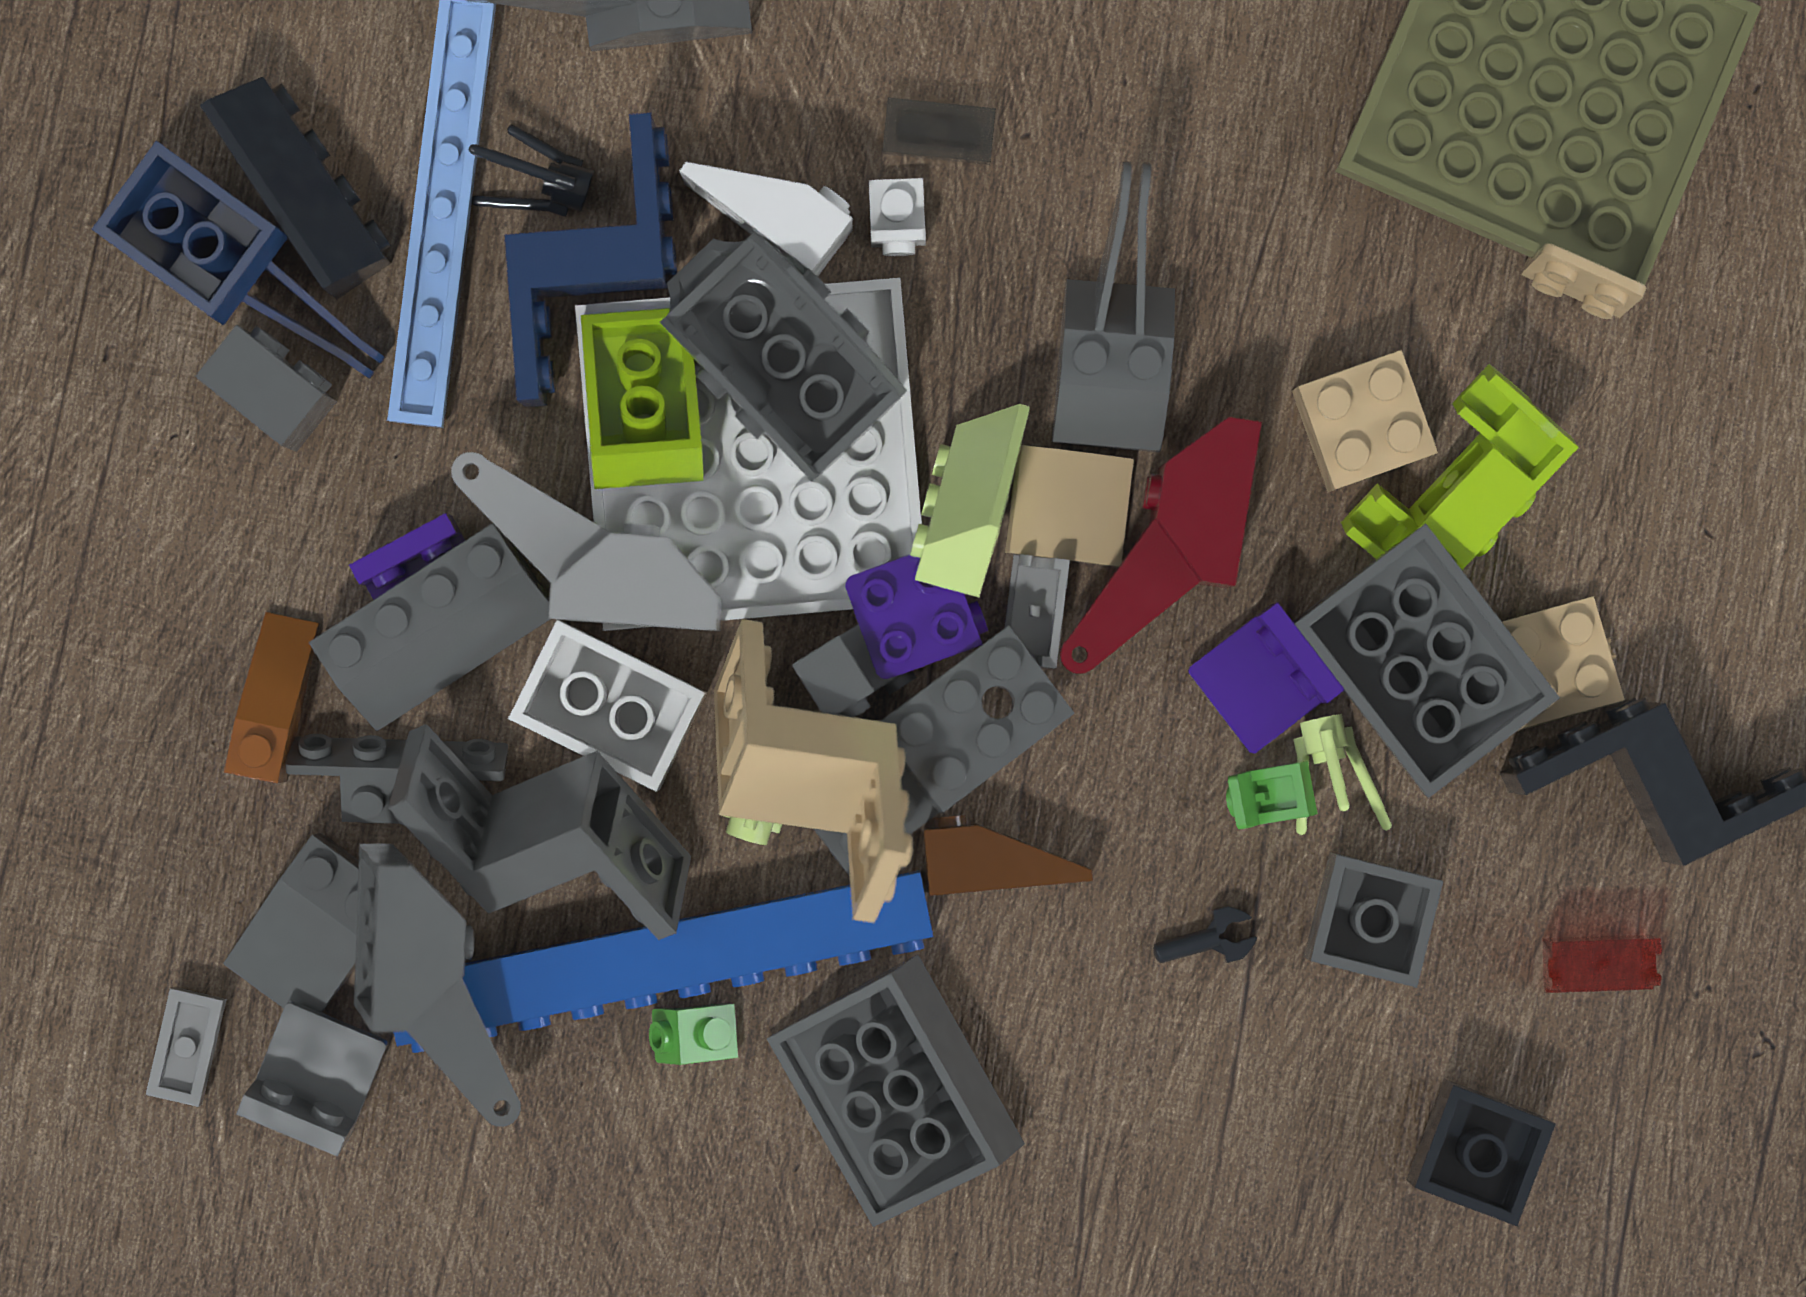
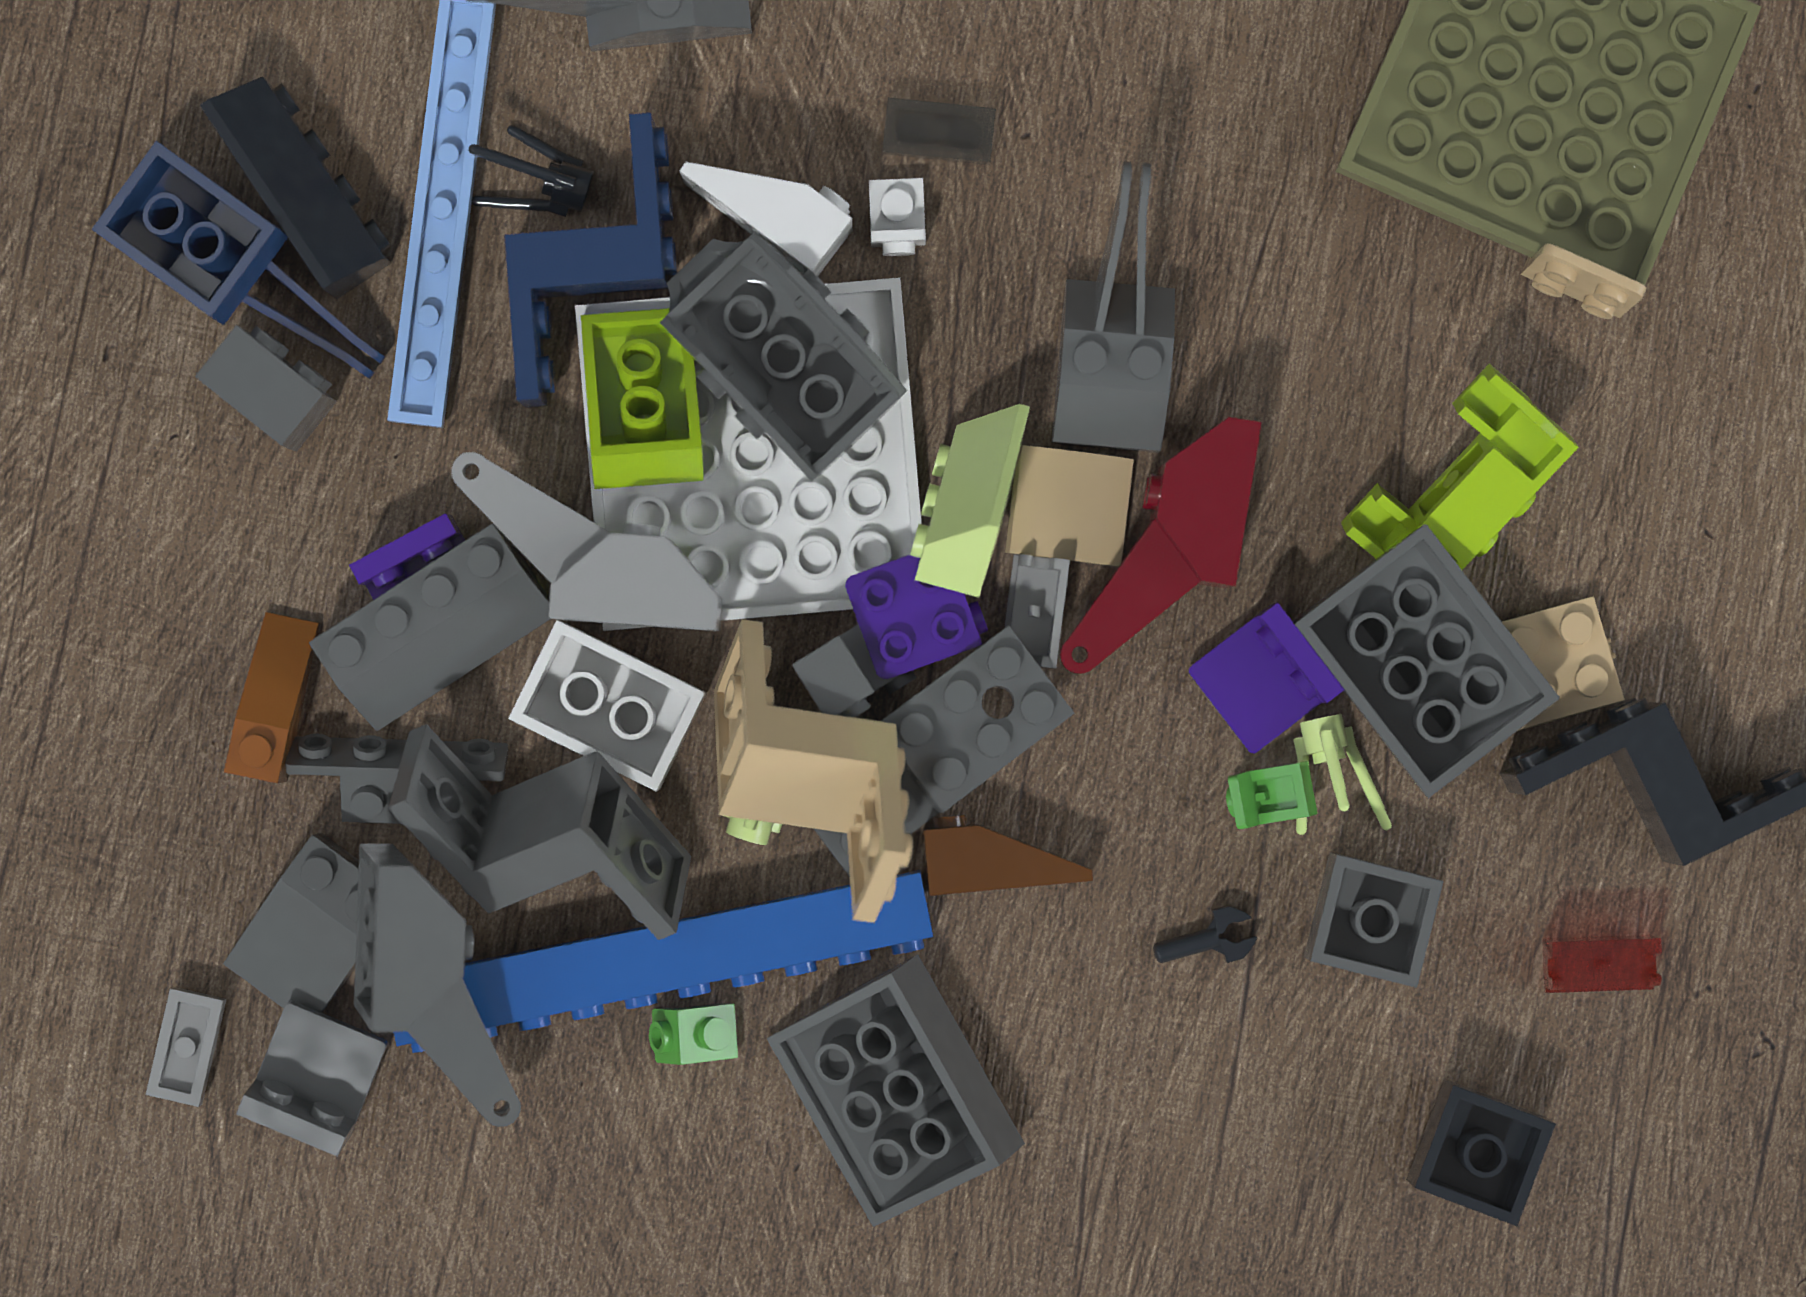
tan brick [1292,350,1438,492] -> none

